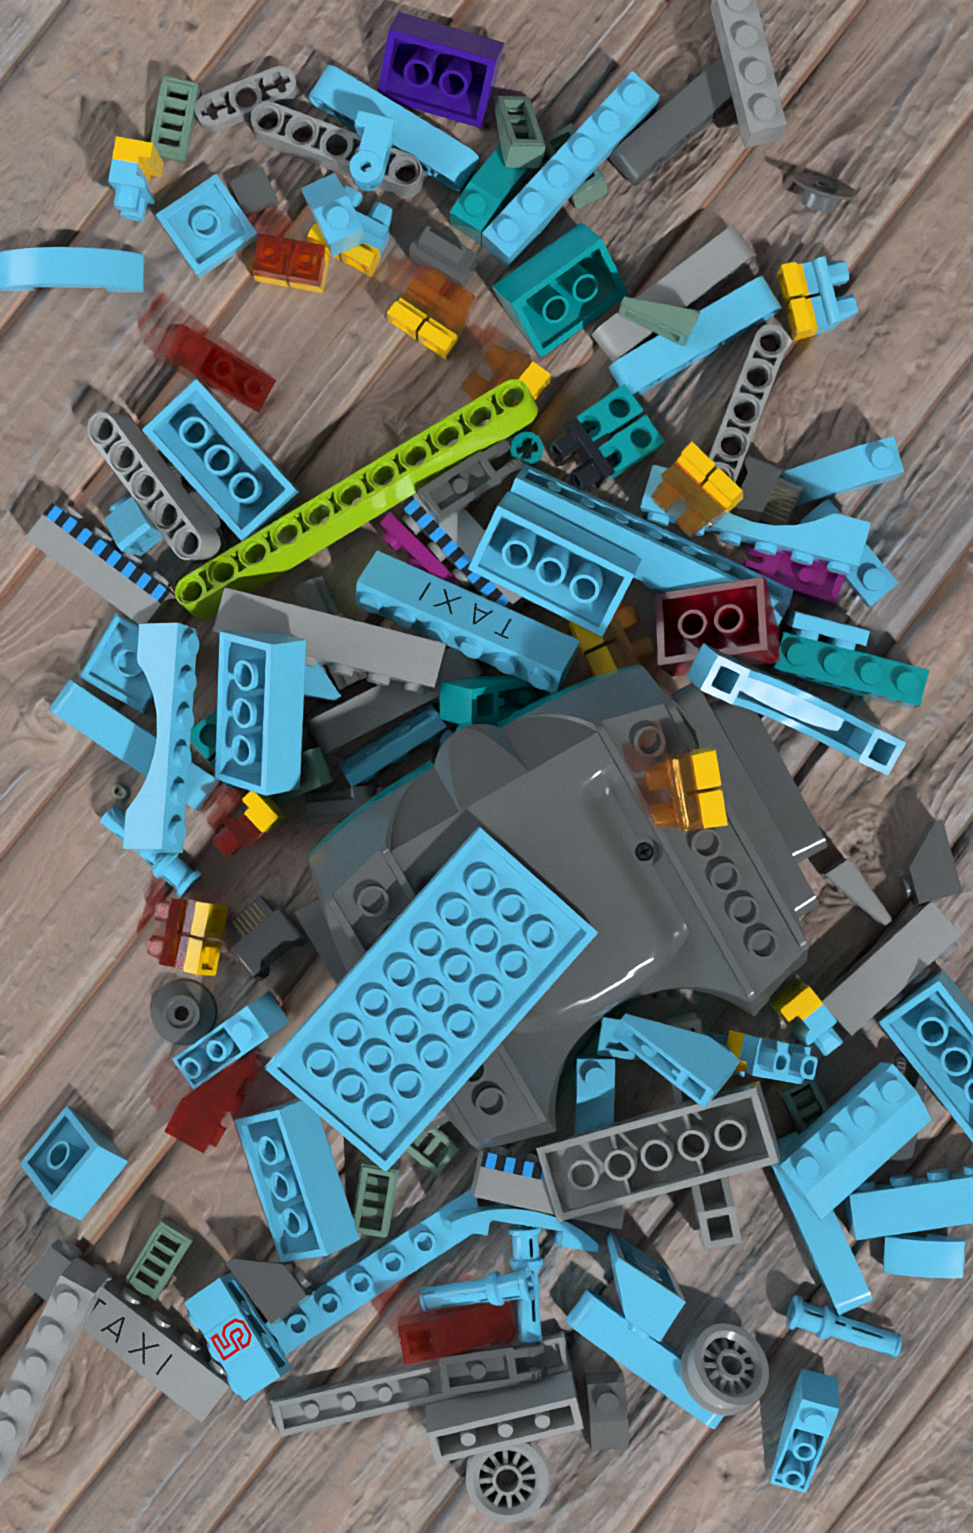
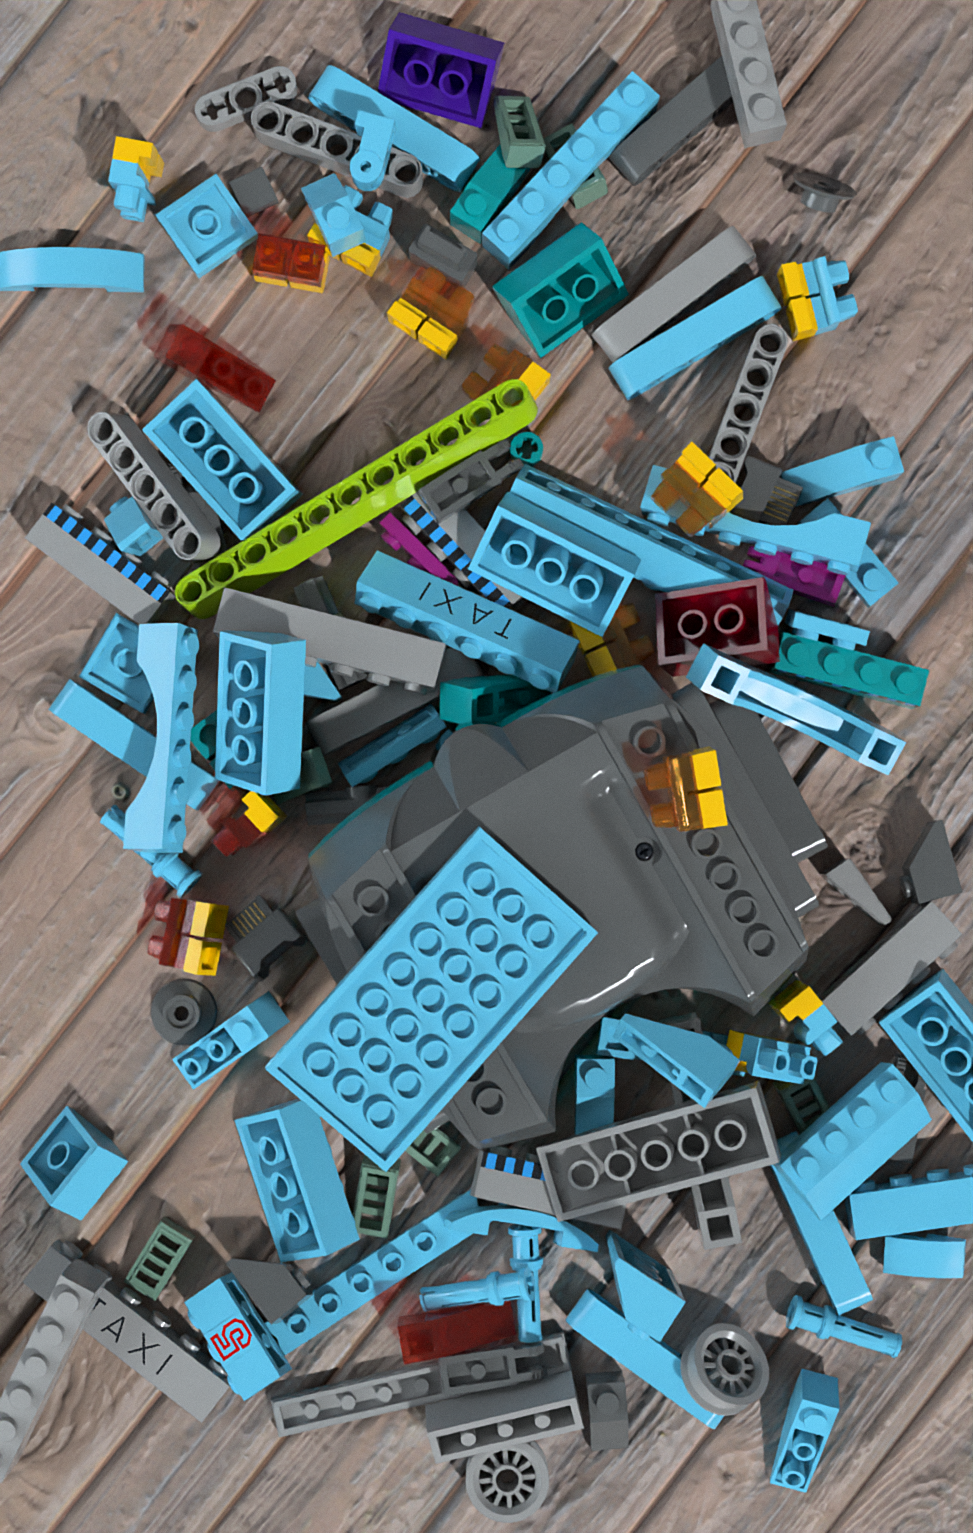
sand green slope [151,76,202,163] -> none
clear red slope [164,1048,263,1154] -> none
teal hips [549,384,665,491] -> none
sand green slope [618,297,701,346] -> none

